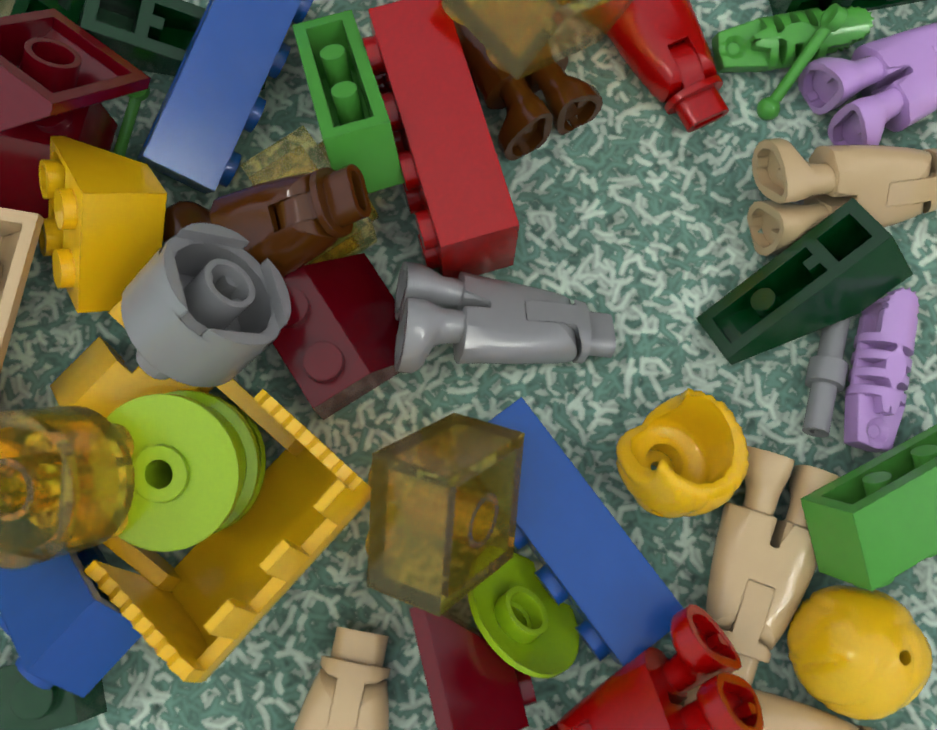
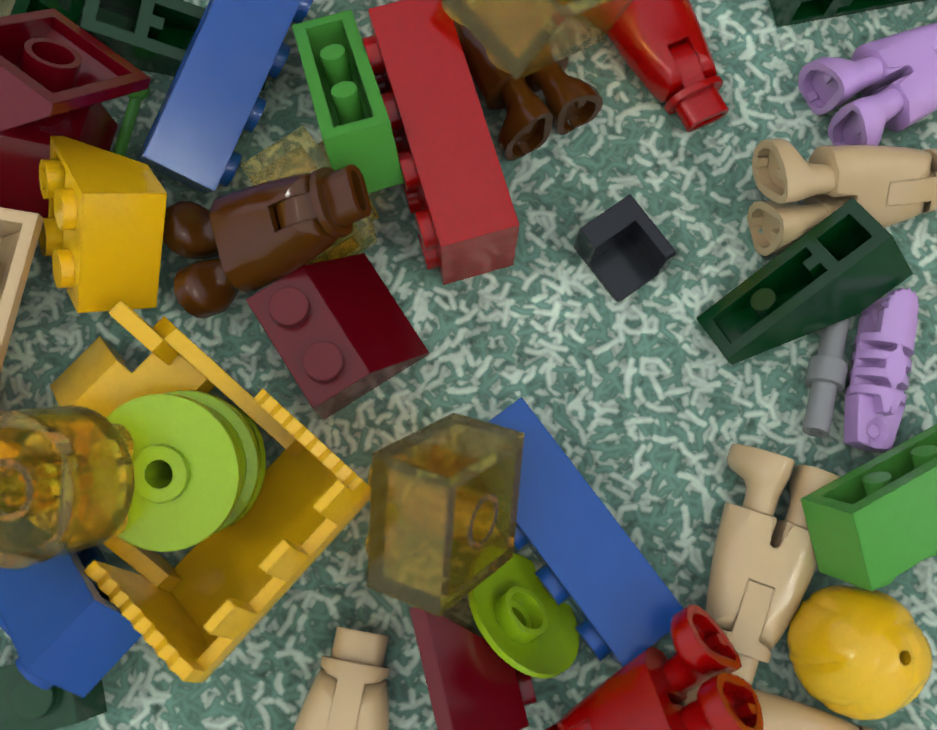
light grey brick [121,223,291,387] -> none
light grey piece [394,261,616,374] -> none
yellow piece [616,388,749,519] -> none
bright green hinge [712,6,875,73] -> none
bright green hinge [756,3,848,121] -> none
none -> black panel [574,194,676,302]

